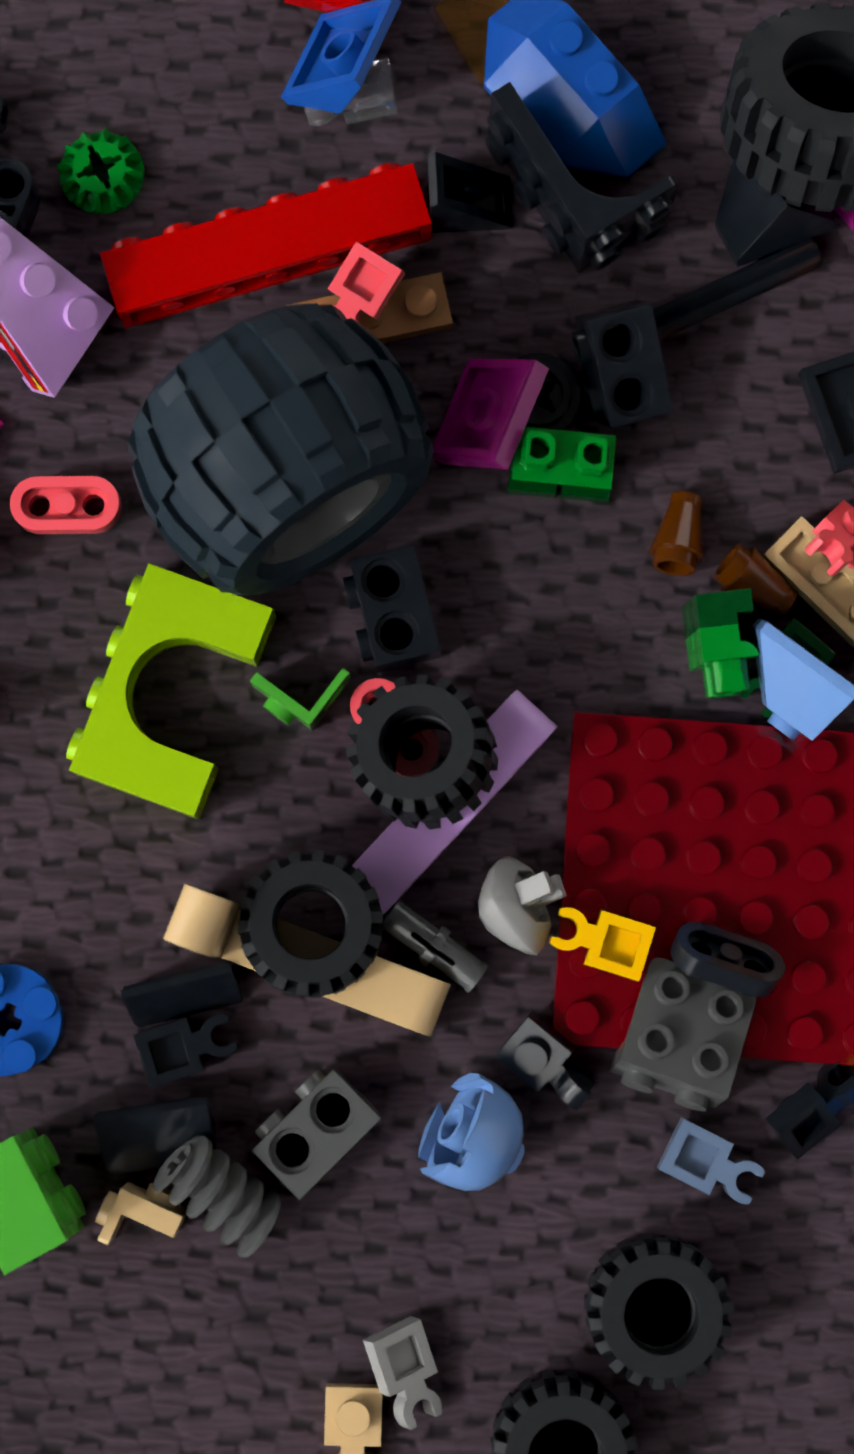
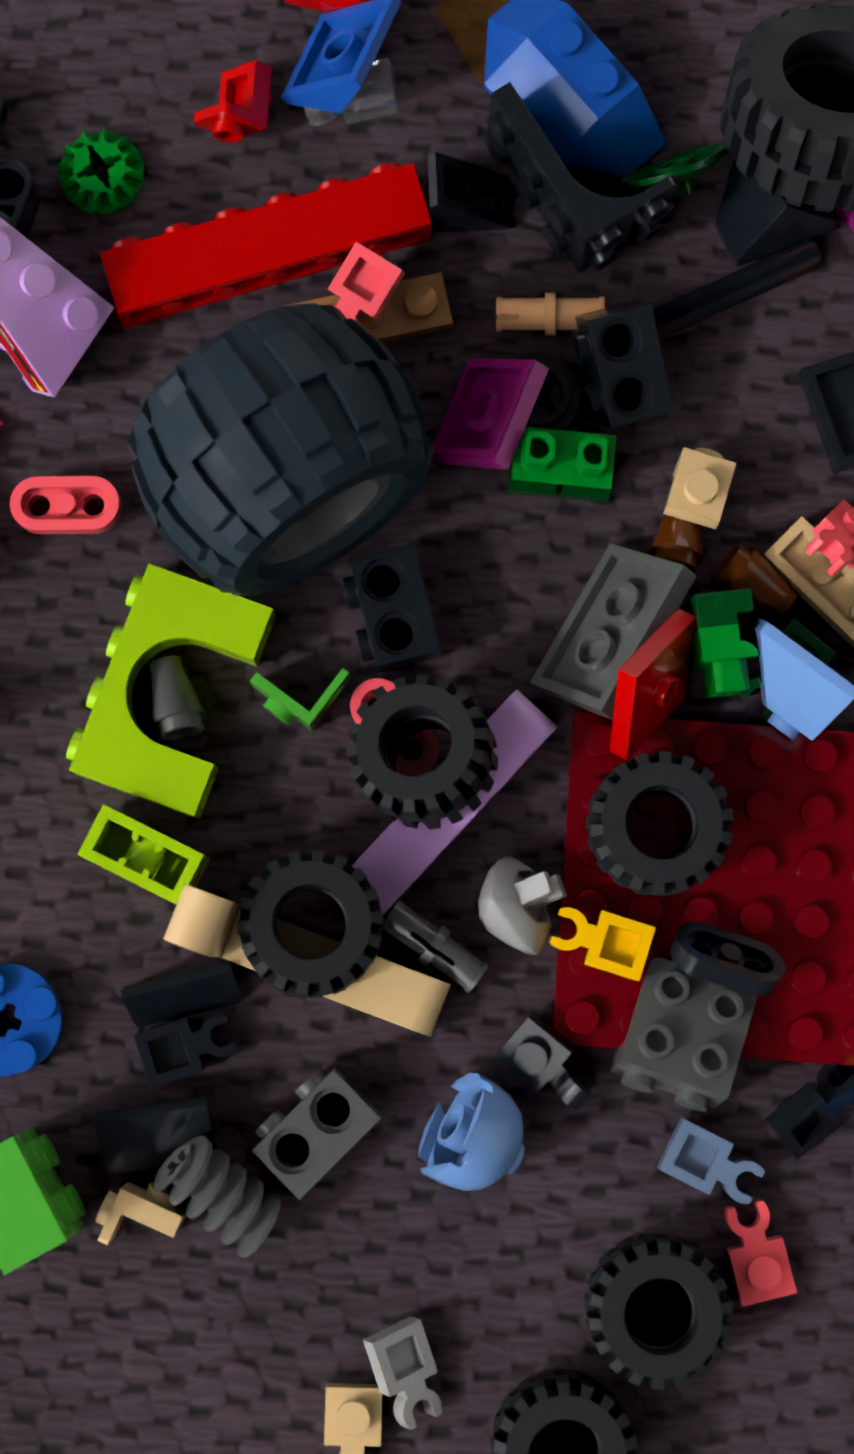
none -> lime brick [77,804,210,904]
none -> dark grey cone [149,656,206,741]
none -> red bracket [193,60,272,143]
none -> light nougat pin [496,292,605,336]
none -> dark grey plate [530,543,696,720]
none -> black tyre [585,751,734,897]
none -> red plate [610,609,696,760]
none -> dark green dish [622,144,728,199]
none -> tan bracket [663,447,736,530]
none -> coral plate [725,1199,797,1307]

